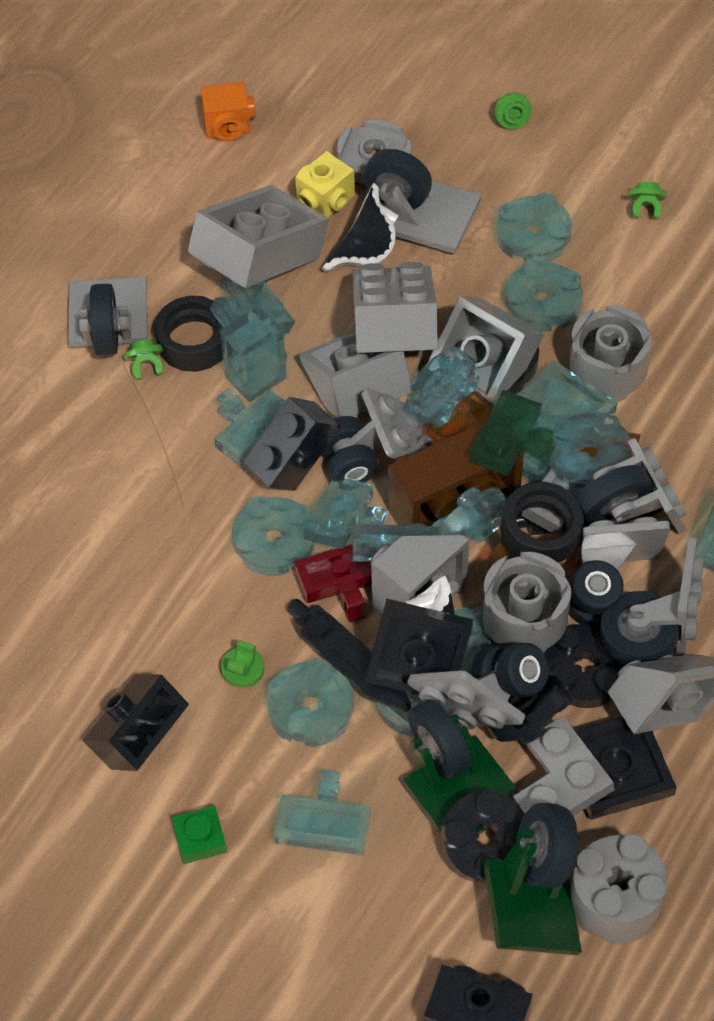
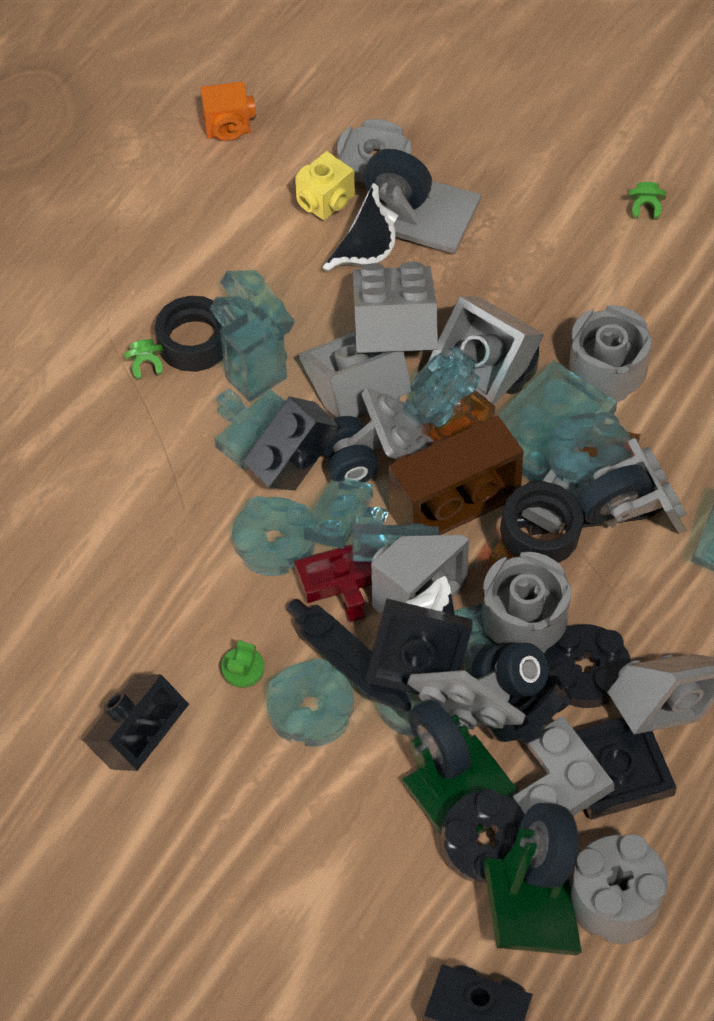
light grey plate [69,277,148,356] -> none
green plate [171,805,227,864] -> none
light grey brick [188,184,329,288] -> none
clear light blue plate [274,770,371,855] -> none
clear light blue plate [429,487,507,545] -> none
clear green plate [469,390,557,476] -> none
bright green plate [495,92,532,129] -> none
clear light blue plate [496,193,572,264] -> none
clear light blue plate [505,258,583,332] -> none
light grey plate [569,517,670,626] -> none
plate [600,537,704,665] -> none

